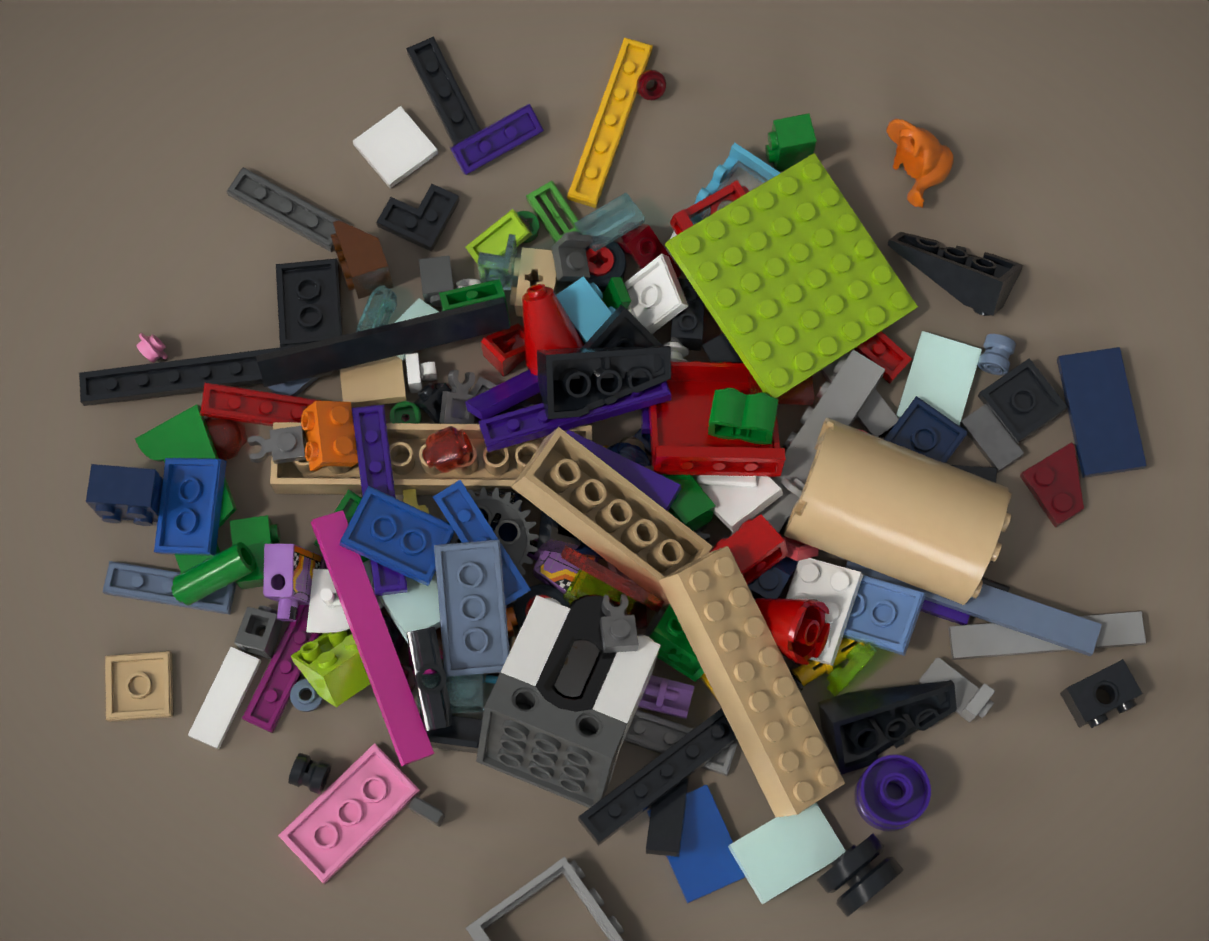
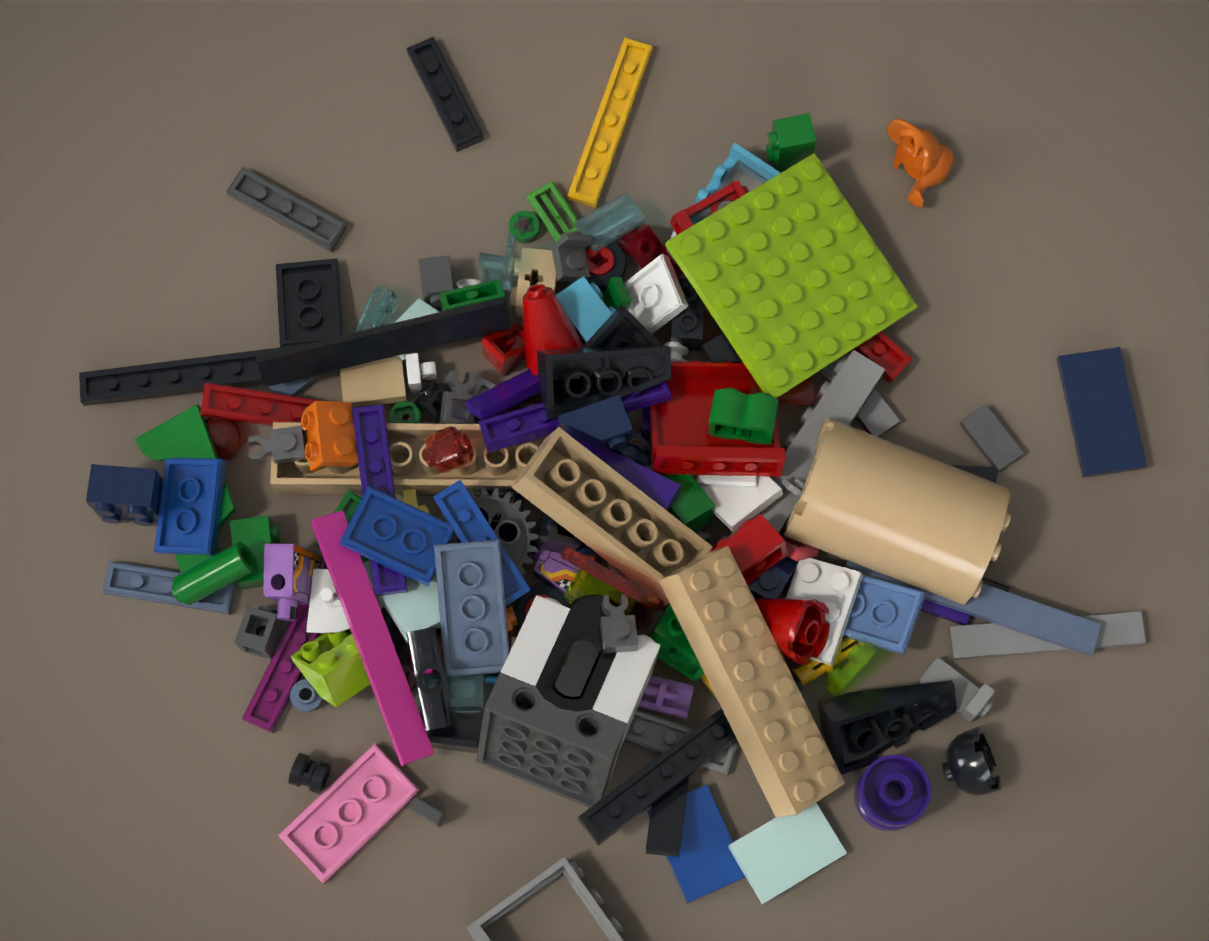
tan tile [105,651,173,722] -> none
bright pink plate [136,333,168,363] -> none
white tile [188,647,261,750] -> none
reddish brown slope [330,220,394,299] -> none
white tile [353,106,438,189] -> none
black plate [376,184,460,252] -> none
dark purple tile [450,104,544,175] -> none
lime tile [465,209,533,272] -> none
dark red plate [636,70,666,100] -> none
black wheel [817,833,903,917] -> none
dark blue tile [884,396,968,463] -> none
black wedge [888,232,1023,316] -> none
light aqua tile [896,331,982,425] -> none
sand blue wheel [978,334,1016,375] -> none
black plate [978,358,1068,444] -> none
dark red wing [1020,442,1084,528] -> none
black brick [1060,659,1143,728] -> none
none -> dark blue slope [558,395,633,450]
none -> black cylinder [942,727,1001,796]

